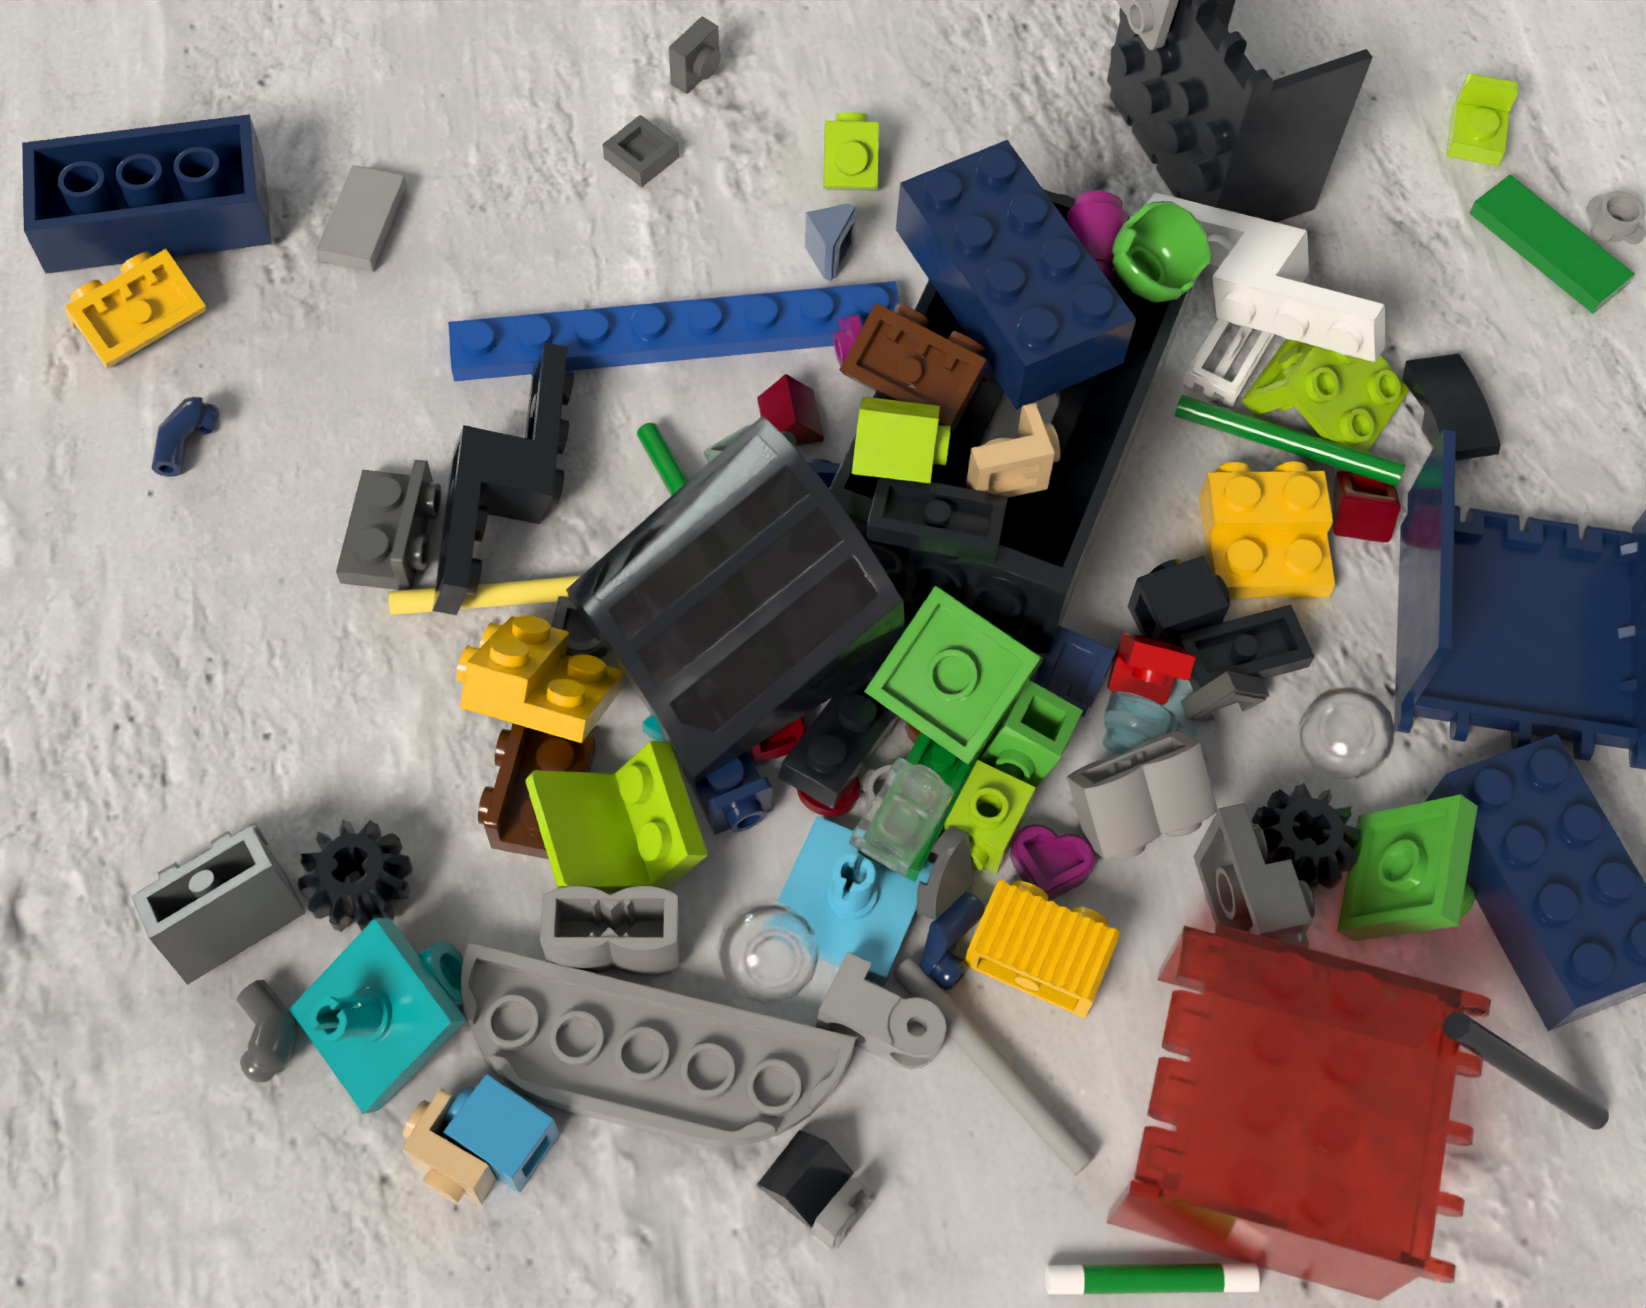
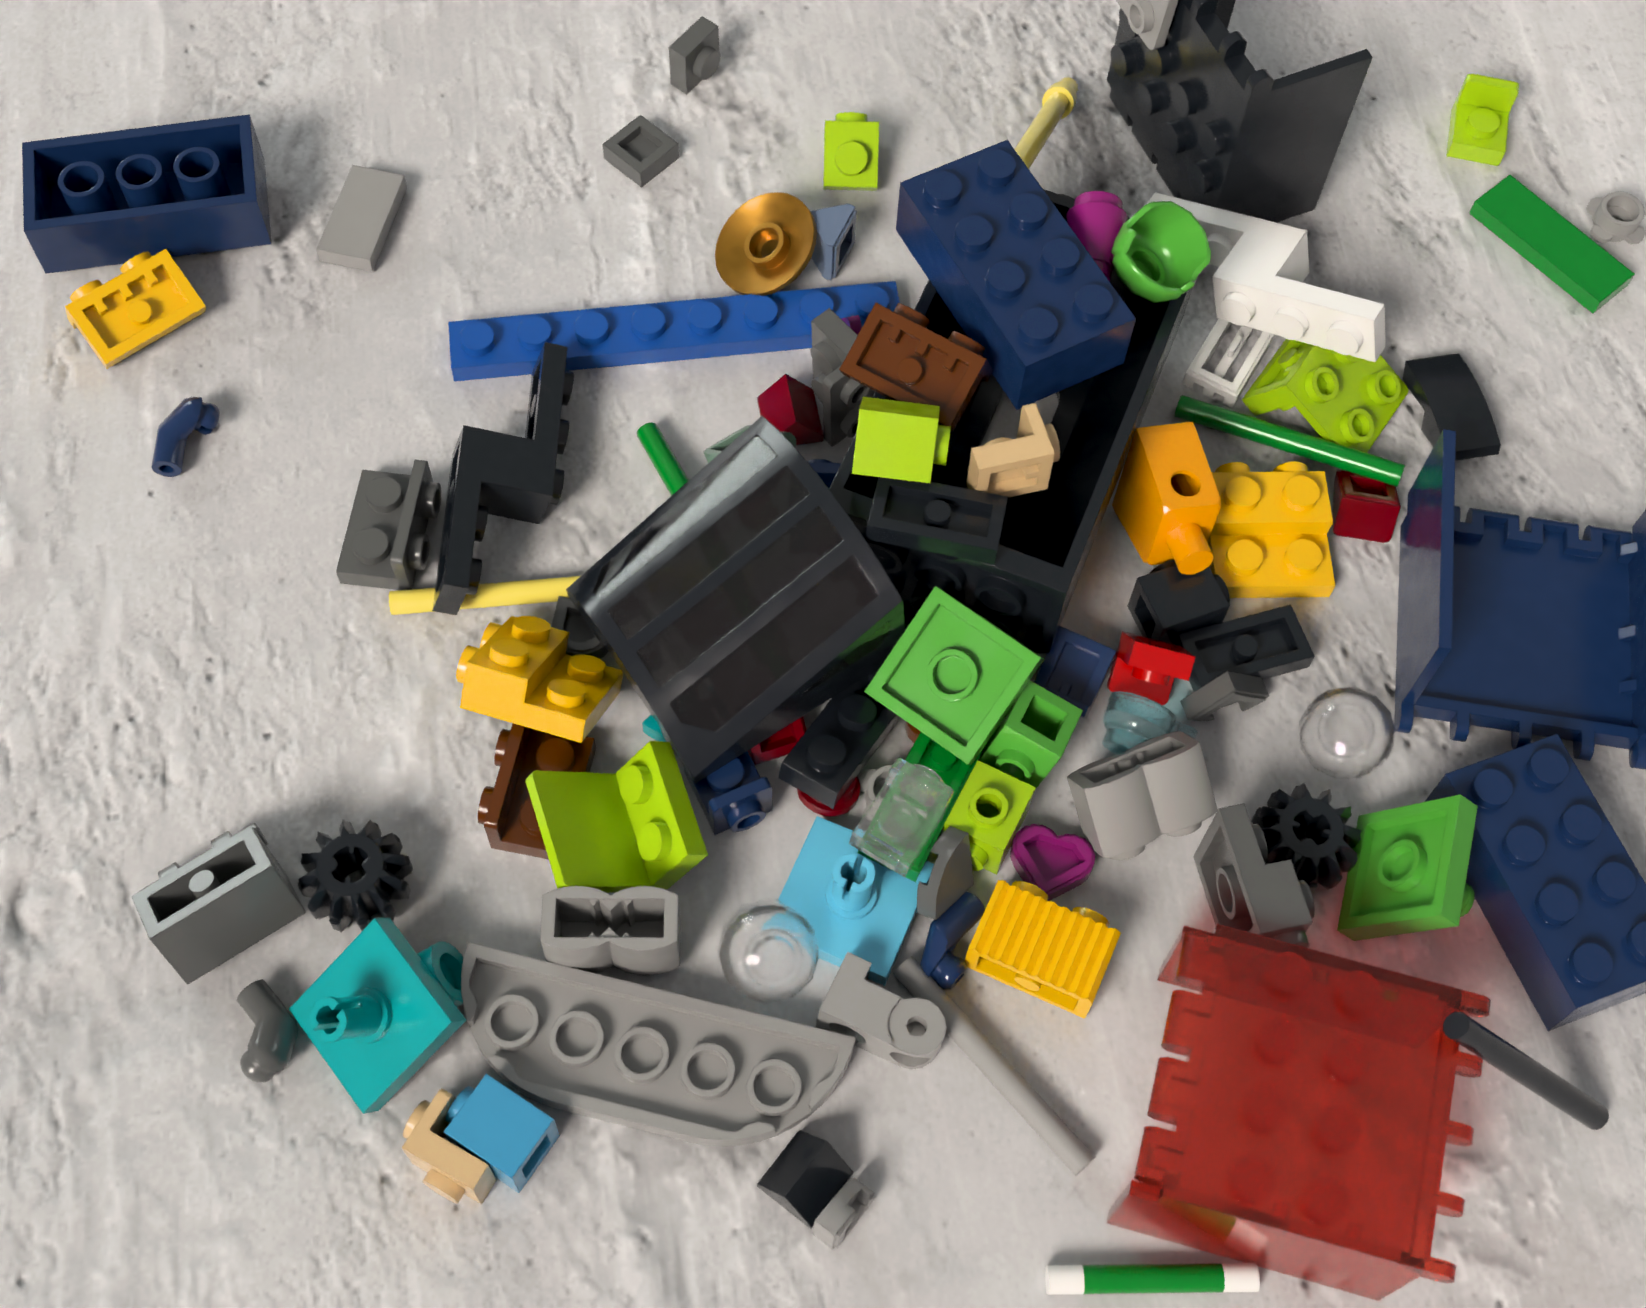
none -> pearl gold dish [715,192,817,296]
none -> dark grey bracket [810,308,875,447]
none -> light yellow bar [1014,77,1078,169]
none -> light orange torso [1112,422,1221,575]

